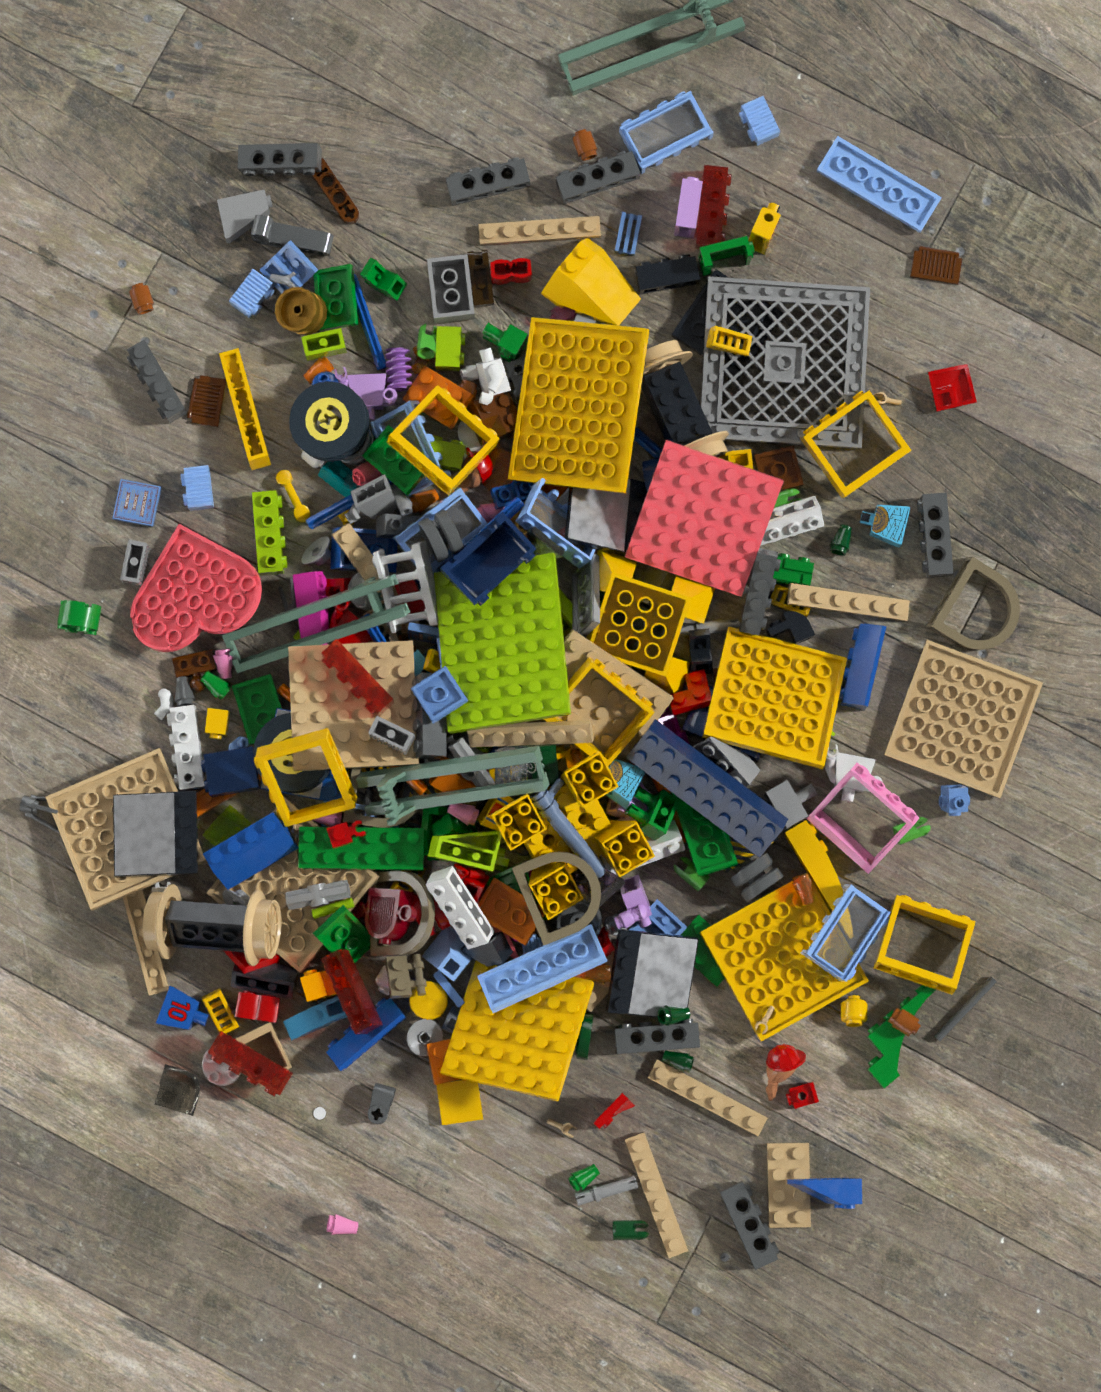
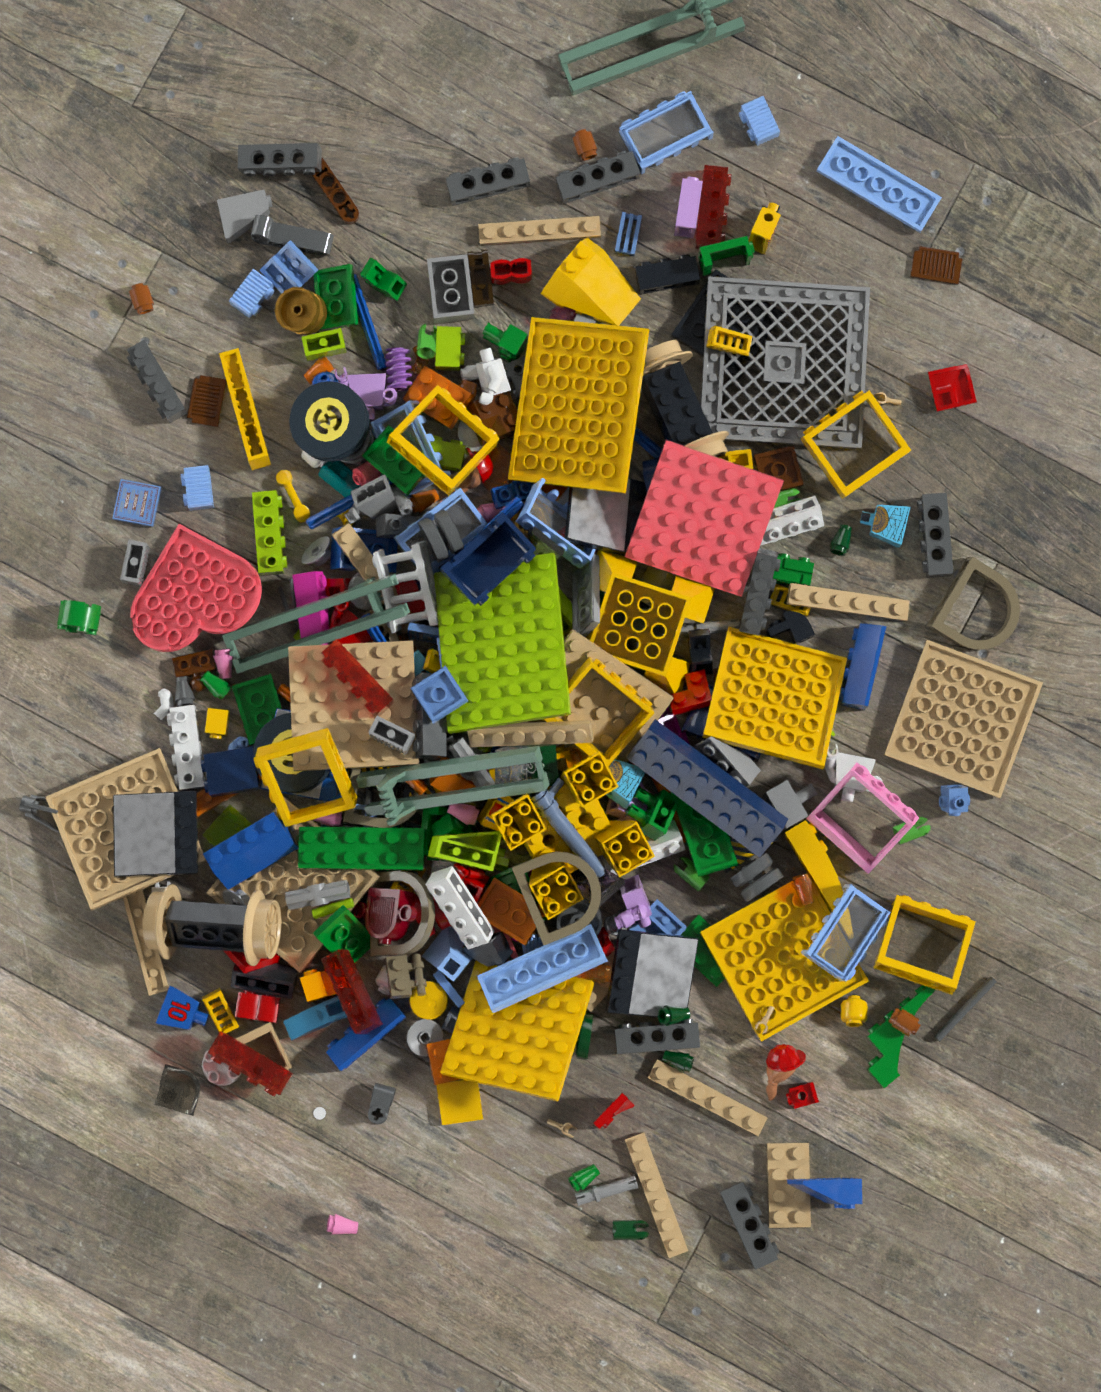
light grey bar [270,272,296,288] -> none
red plate [327,820,366,849] -> none

